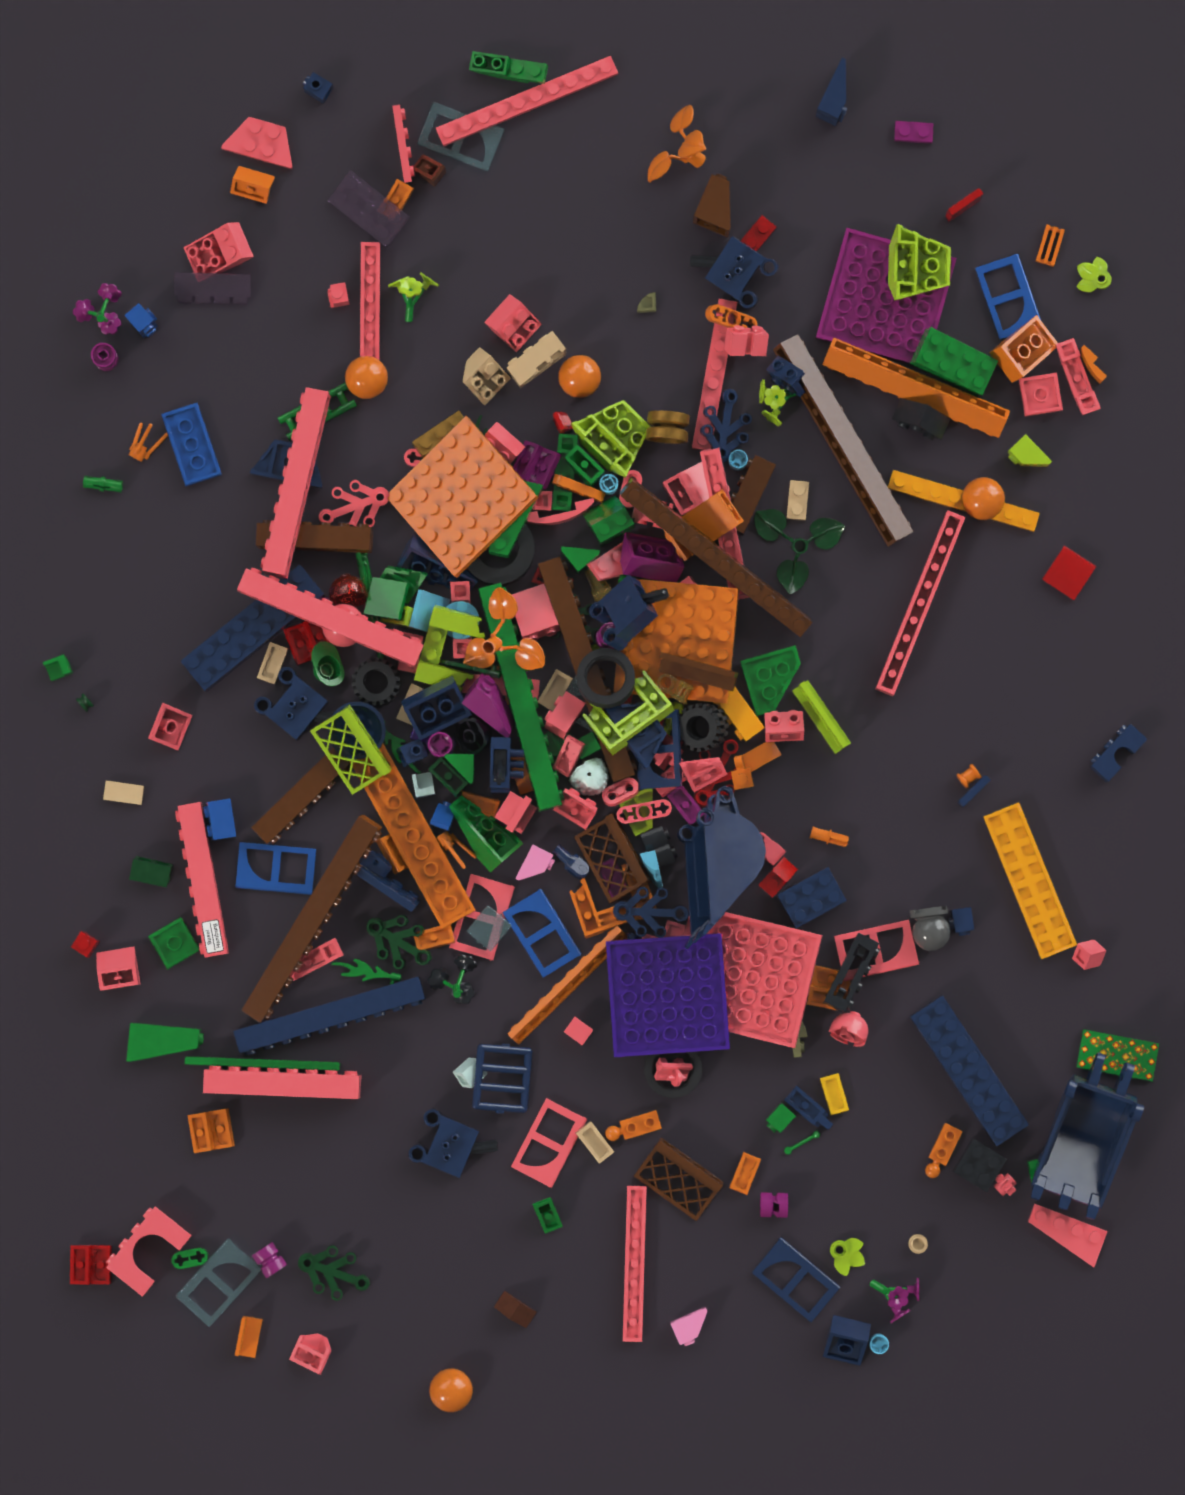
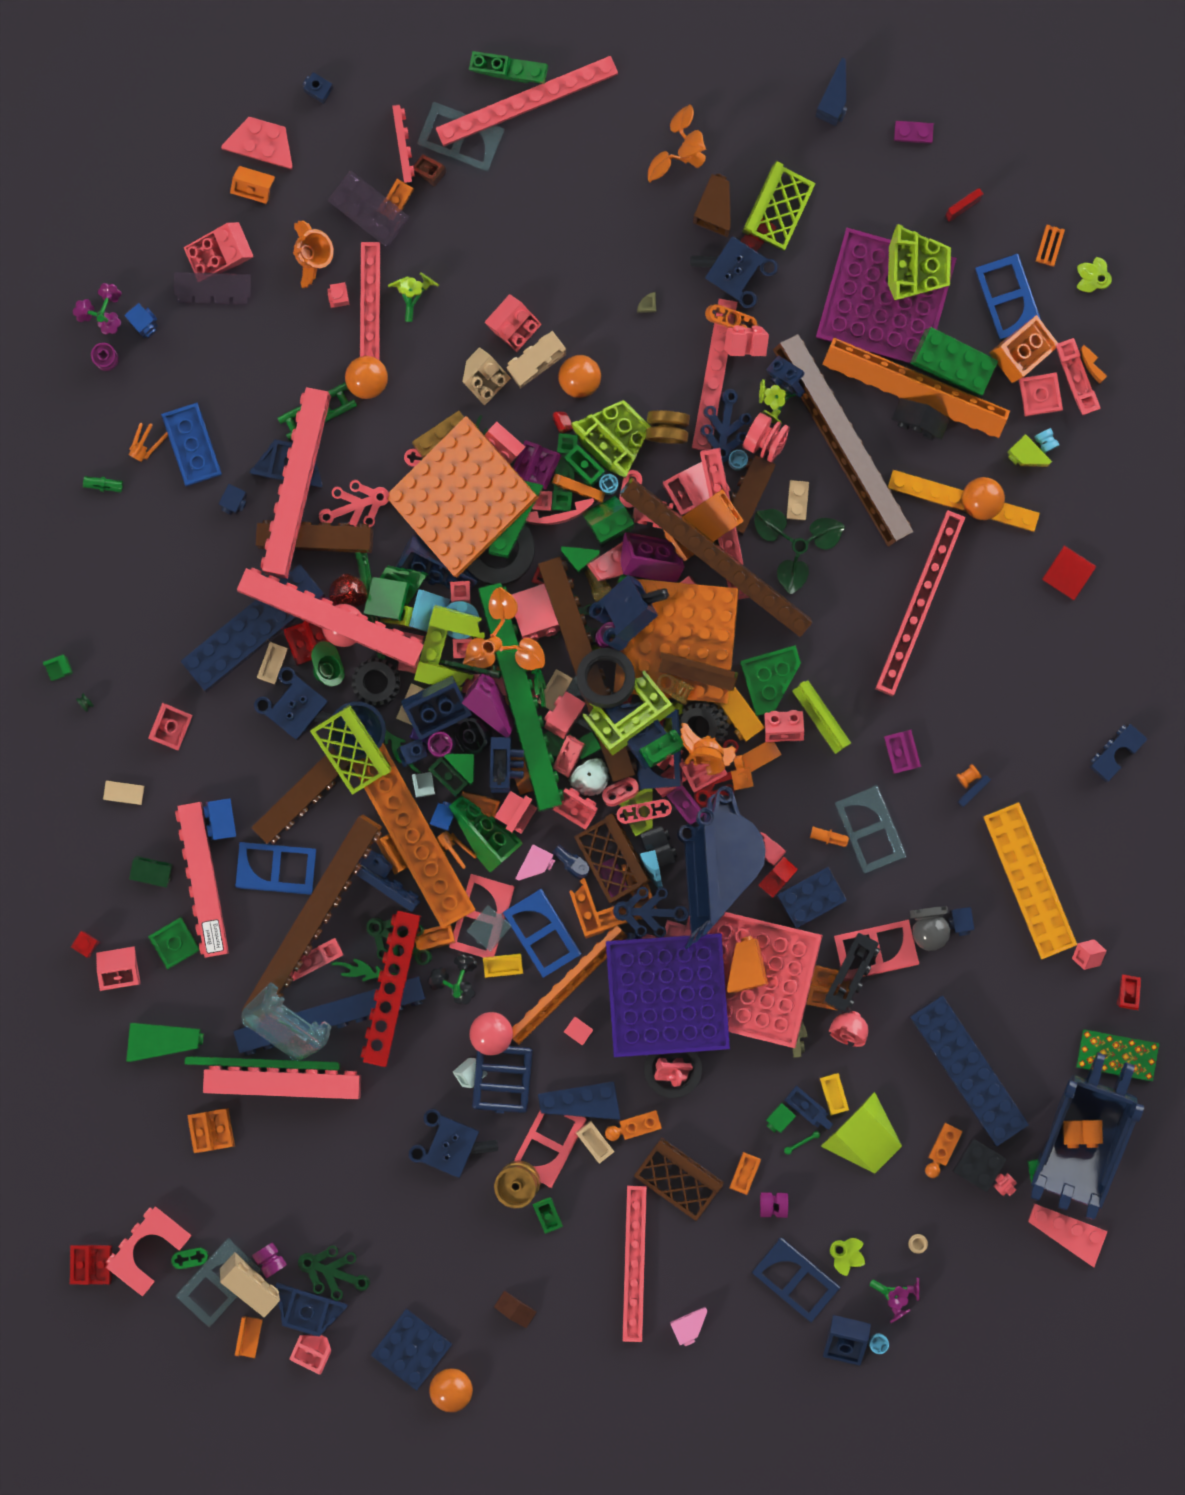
none -> dark blue brick [219,484,247,515]
none -> tan wedge [220,1252,280,1318]
none -> clear light blue windscreen [241,982,332,1061]
none -> dark blue wing [276,1283,348,1337]
none -> orange helmet [293,221,334,288]
none -> red brick [361,911,421,1067]
none -> dark blue plate [371,1308,452,1391]
none -> coral piece [469,1012,513,1056]
none -> yellow tile [483,954,523,978]
none -> pearl gold wheel [494,1161,540,1208]
none -> green piece [531,641,546,708]
none -> dark blue wing [538,1082,620,1120]
none -> green hinge [639,730,684,768]
none -> orange helmet [680,723,736,775]
none -> orange slope [727,936,768,994]
none -> lime fence [742,161,816,251]
none -> coral wheel [742,412,790,463]
none -> lime wedge [821,1092,902,1173]
none -> clear light blue window [835,785,906,874]
none -> magenta plate [884,730,921,774]
none -> medium azure wheel [1034,428,1059,453]
none -> orange brick [1062,1120,1103,1148]
none -> red slope [1117,974,1141,1010]

